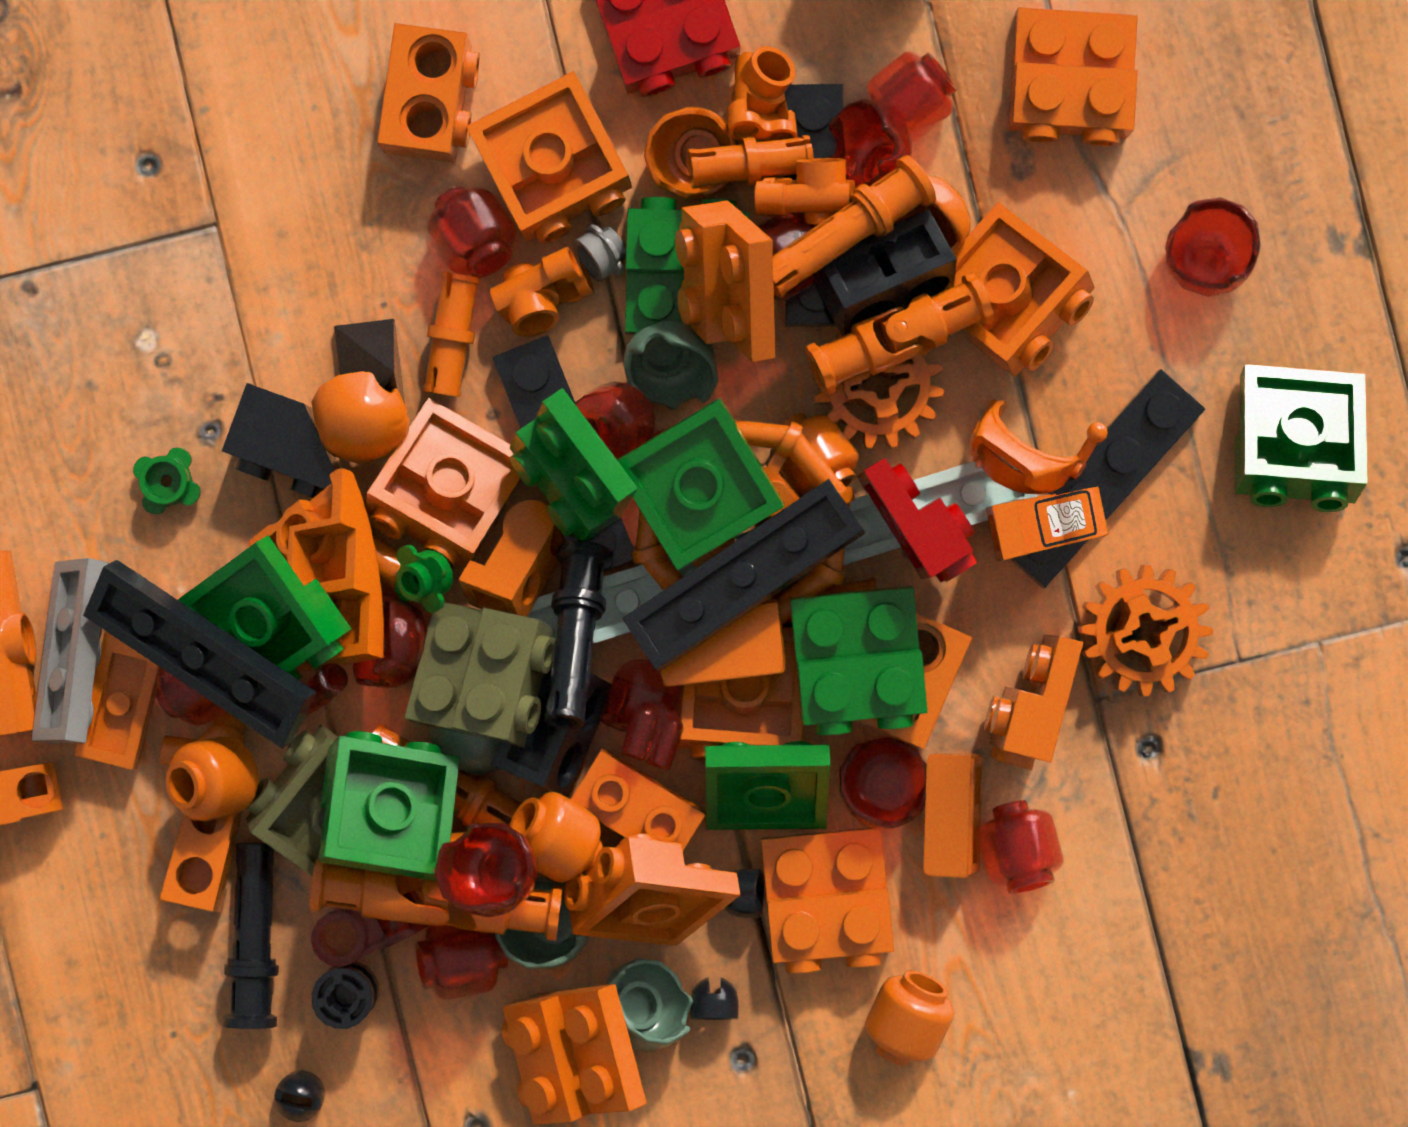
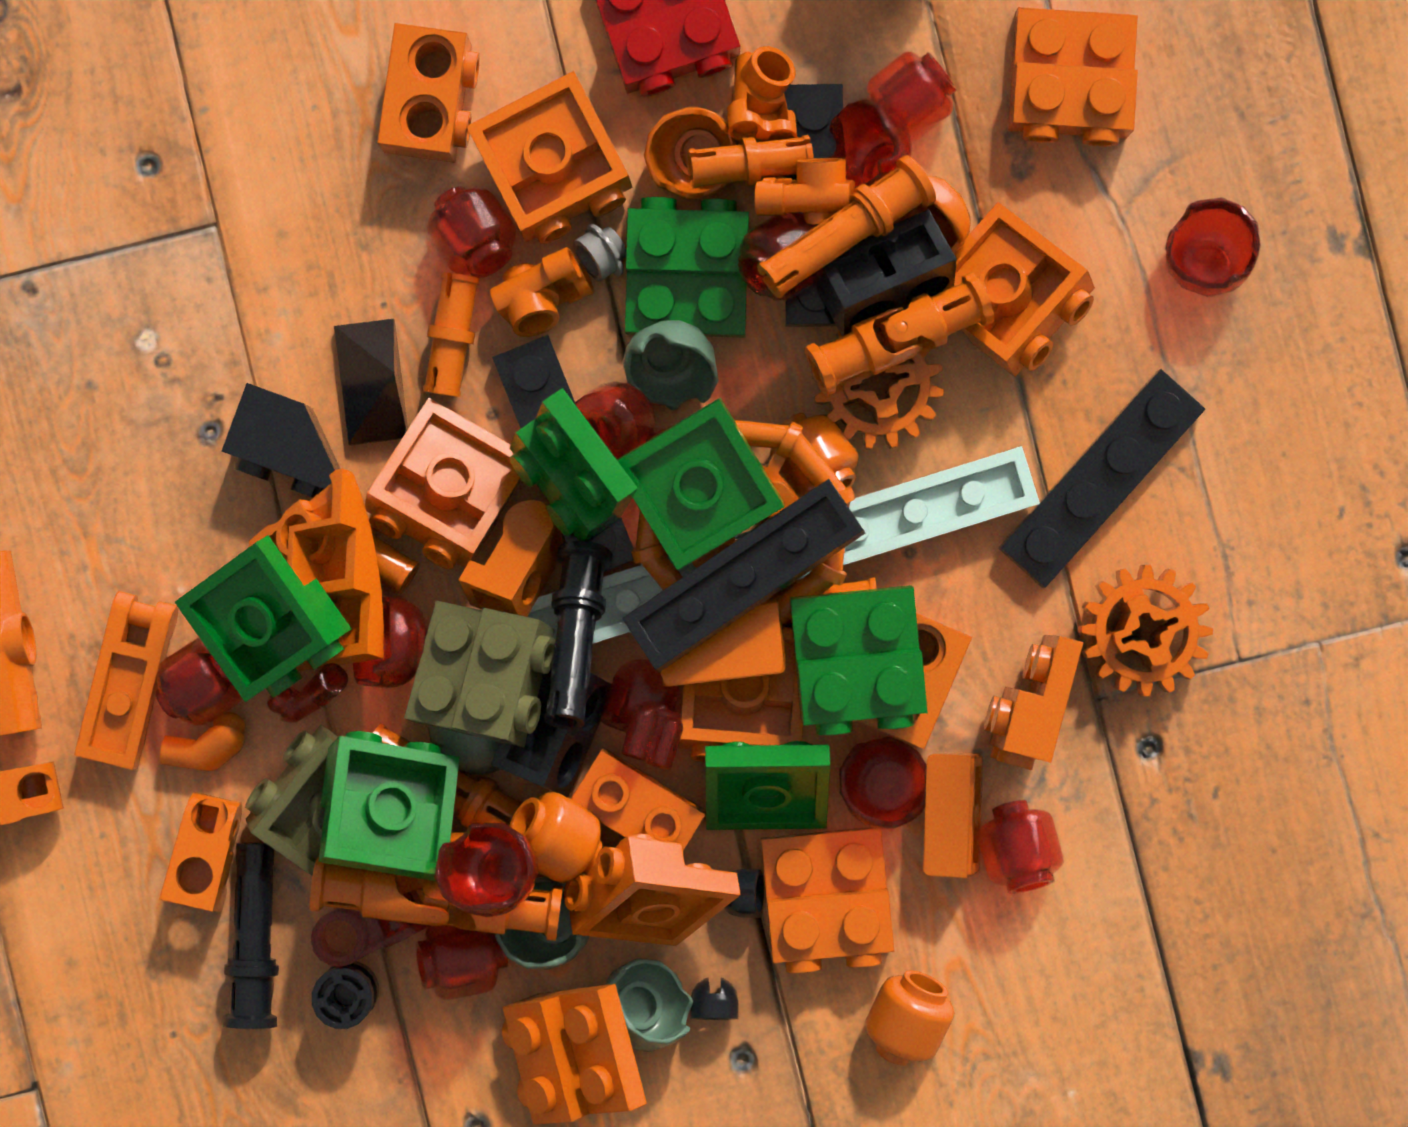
light grey plate [31,558,109,744] -> none
black plate [83,560,317,748] -> none
green plate [133,447,201,515] -> none
orange head [165,737,259,821] -> none
black hinge [274,1070,325,1122] -> none
orange hair [311,371,409,464] -> none
green plate [394,545,453,613] -> none
orange plate [675,200,775,362] -> none
red plate [857,458,978,583] -> none
orange helmet [969,399,1108,494] -> none
orange leg [986,486,1108,561] -> none
plate [1235,365,1367,512] -> none

